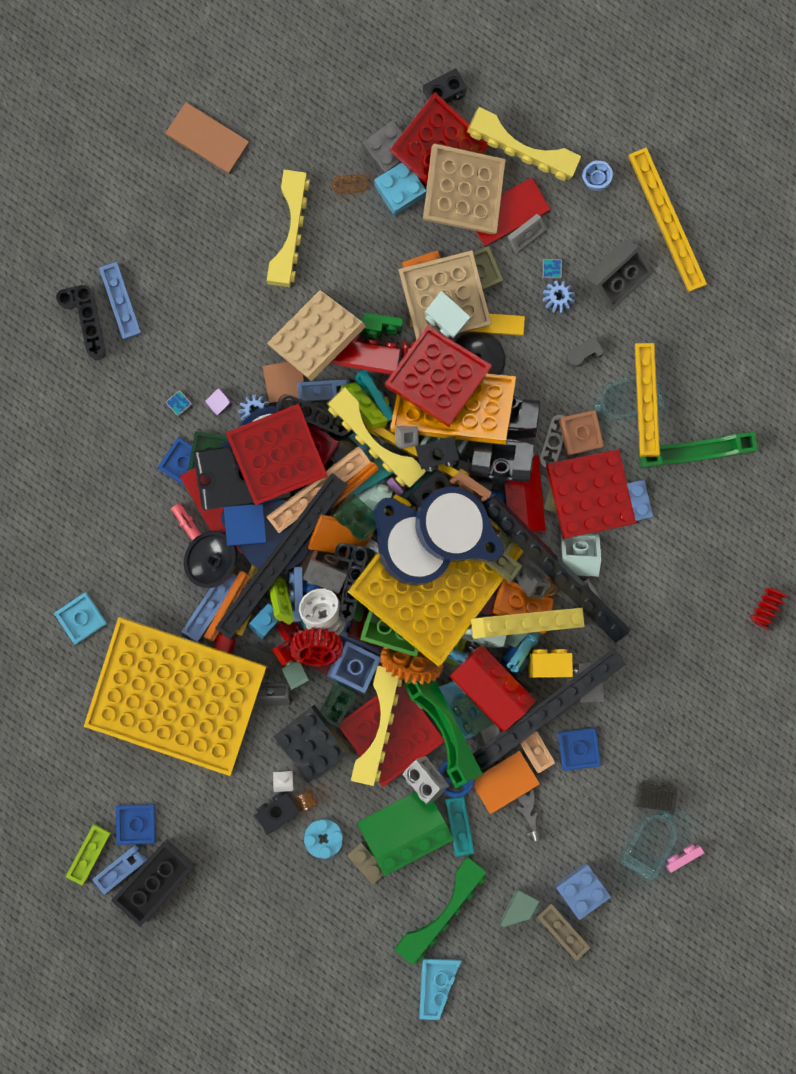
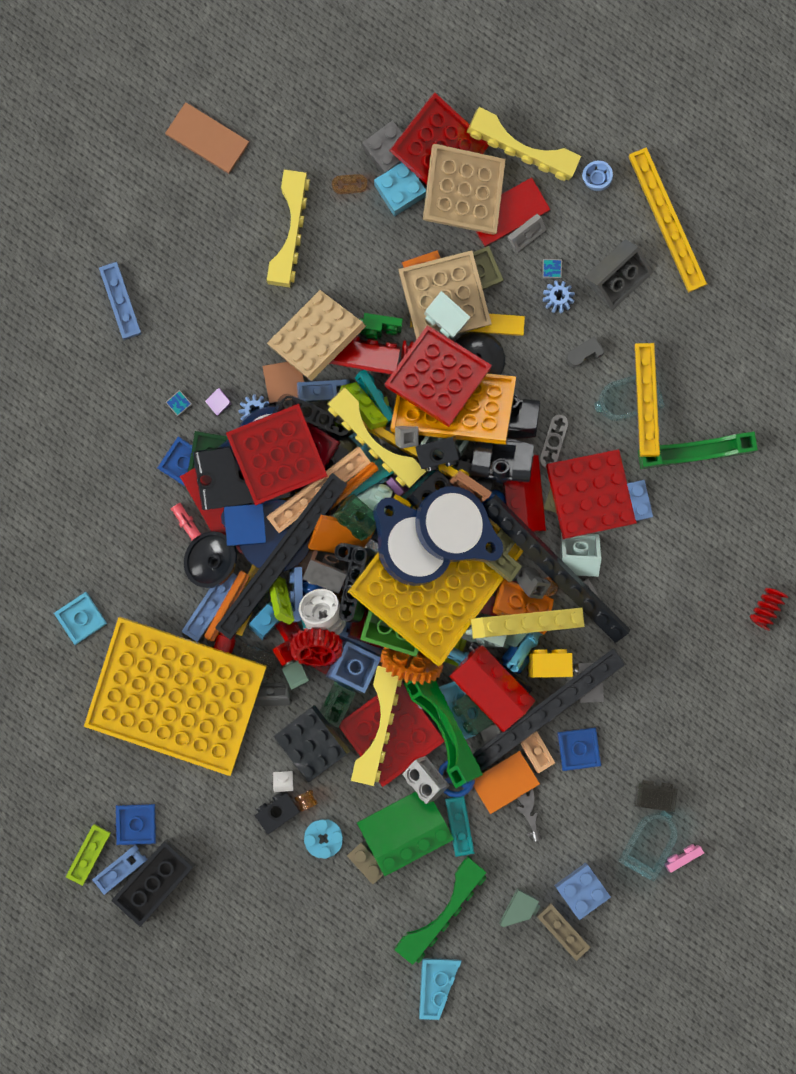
black beam [56,285,106,360] -> none
black brick [423,68,467,104] -> none
nougat tile [558,410,604,455] -> none

